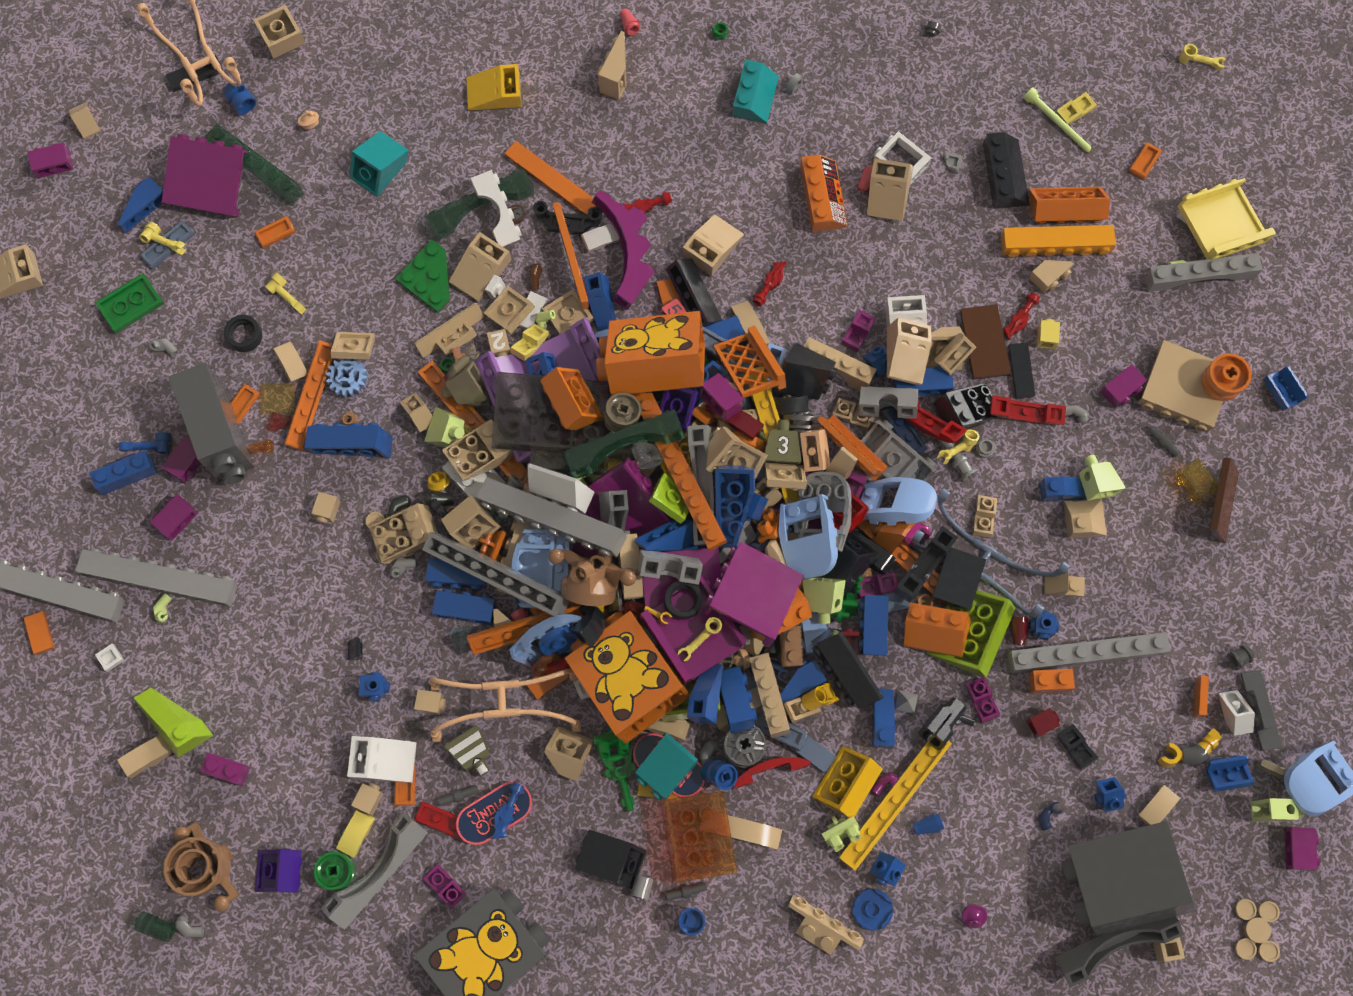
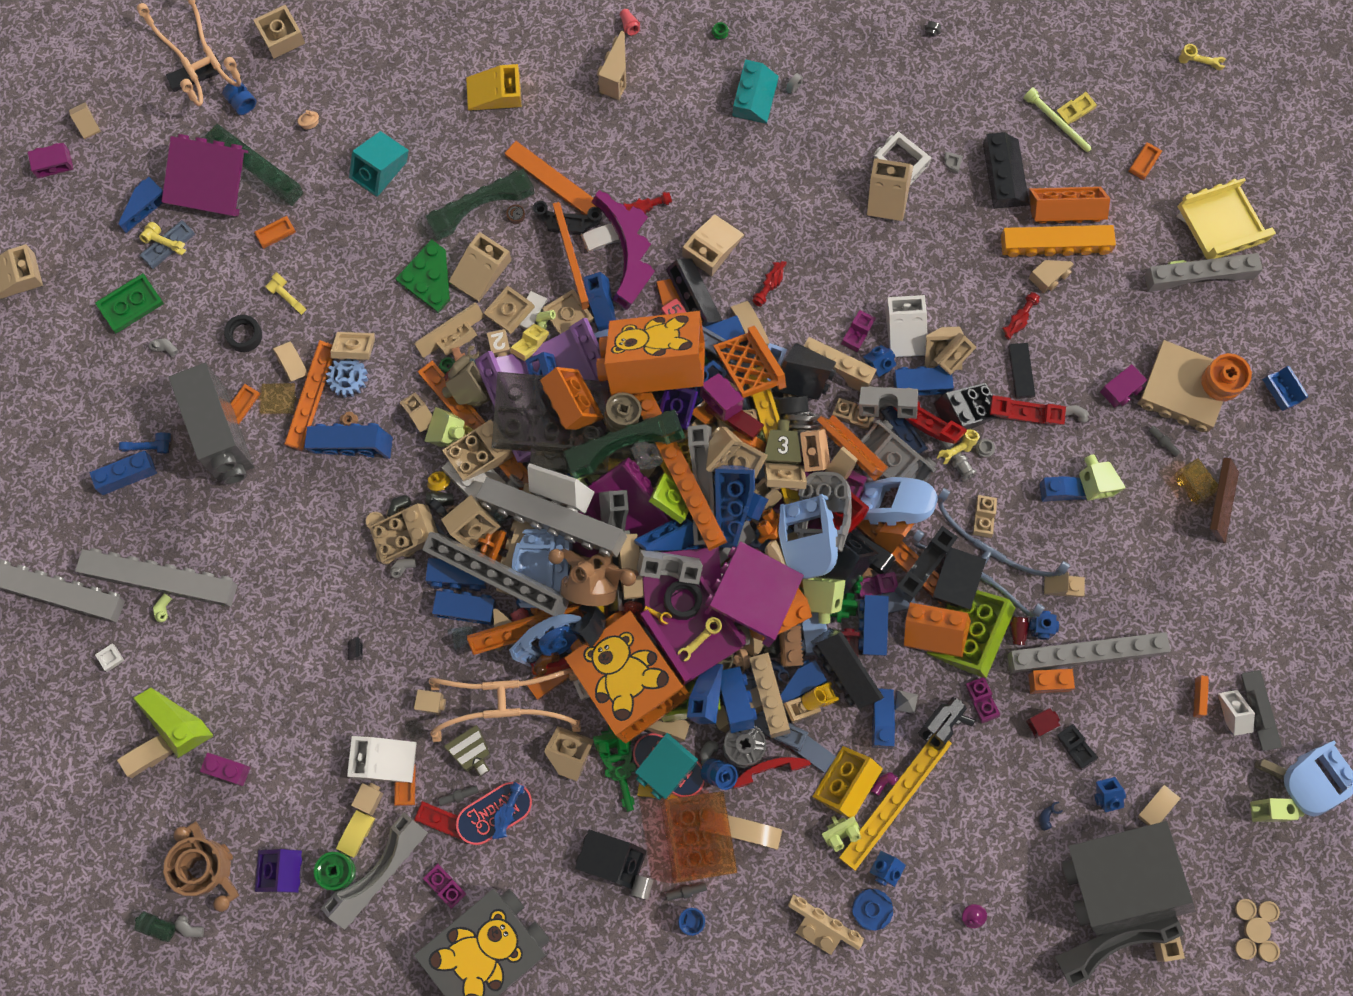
orange tile [24,611,55,655] -> none
magenta brick [150,494,198,541] -> none
magenta brick [161,436,202,484] -> none
clear orange arm [248,439,274,454] -> none
clear red tile [267,412,292,432] -> none
tan brick [311,492,340,524] -> none
blue brick [359,672,390,702] -> none
white arch [470,170,522,247] -> none
white plate [485,275,506,300] -> none
reddish brown arm [529,263,542,290] -> none
orange slope [800,155,848,232] -> none
coral cone [857,165,873,193] -> none
tan slope [887,318,931,386] -> none
dark pink bracket [902,523,932,546] -> none
blue cone [913,813,944,835] -> none
medium nougat plate [915,594,933,606] -> none
reddish brown tile [960,304,1011,380] -> none
light yellow brick [1036,319,1060,349] -> none
tan slope [1063,499,1107,538] -> none
yellow piece [1157,728,1222,768] -> none
blue bracket [1205,755,1254,792] -> none
dark grey brick [1227,645,1254,670] -> none
magenta brick [1284,827,1320,871] -> none

